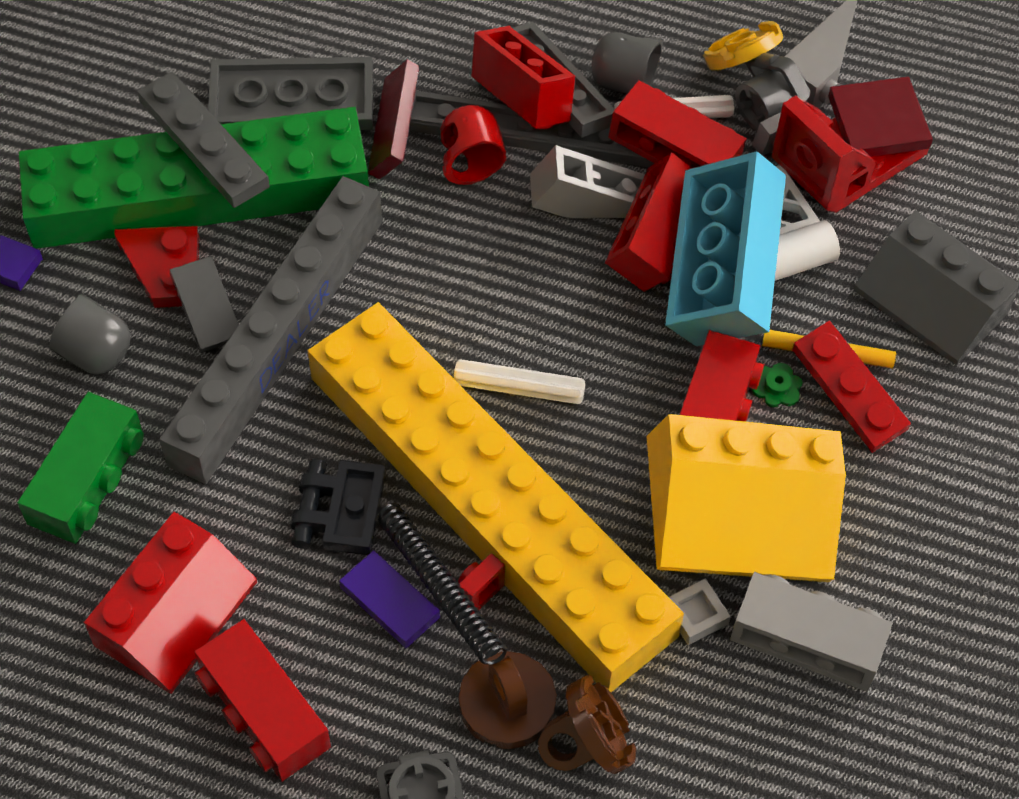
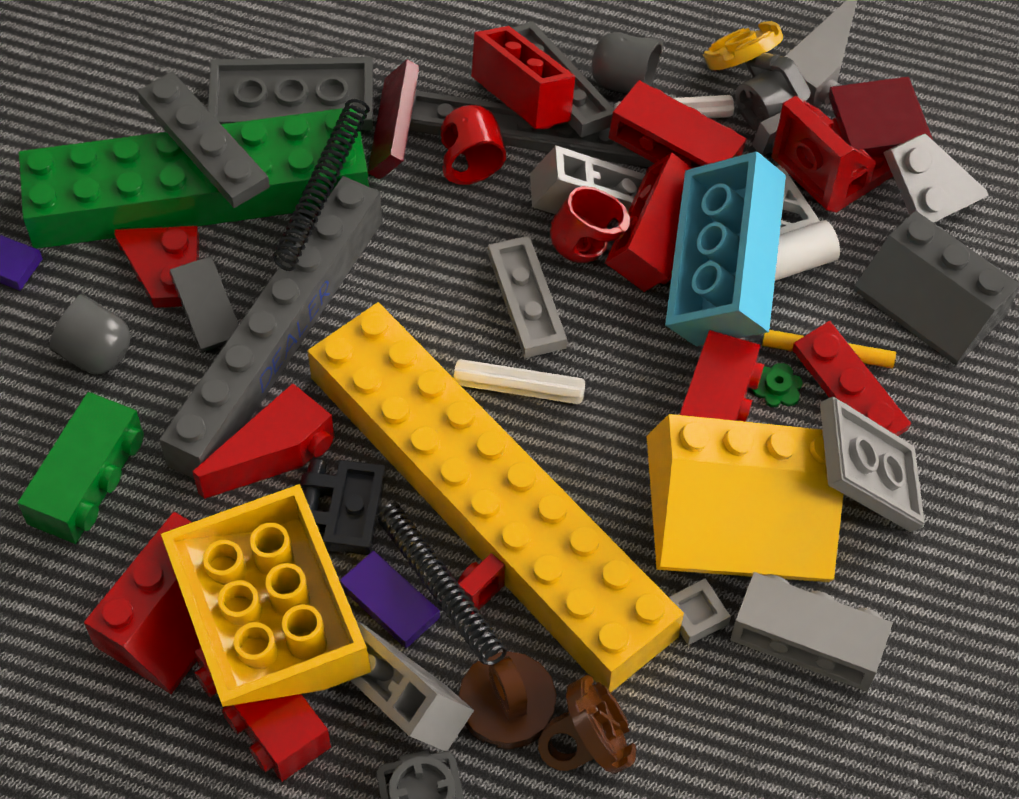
none -> yellow slope [161,484,371,707]
none -> red slope [192,383,335,499]
none -> black piece [272,99,370,271]
none -> light grey slope [350,620,474,751]
none -> light grey plate [488,235,567,359]
none -> red helmet [550,186,630,263]
none -> light grey tile [820,397,925,532]
none -> wing [883,134,989,223]

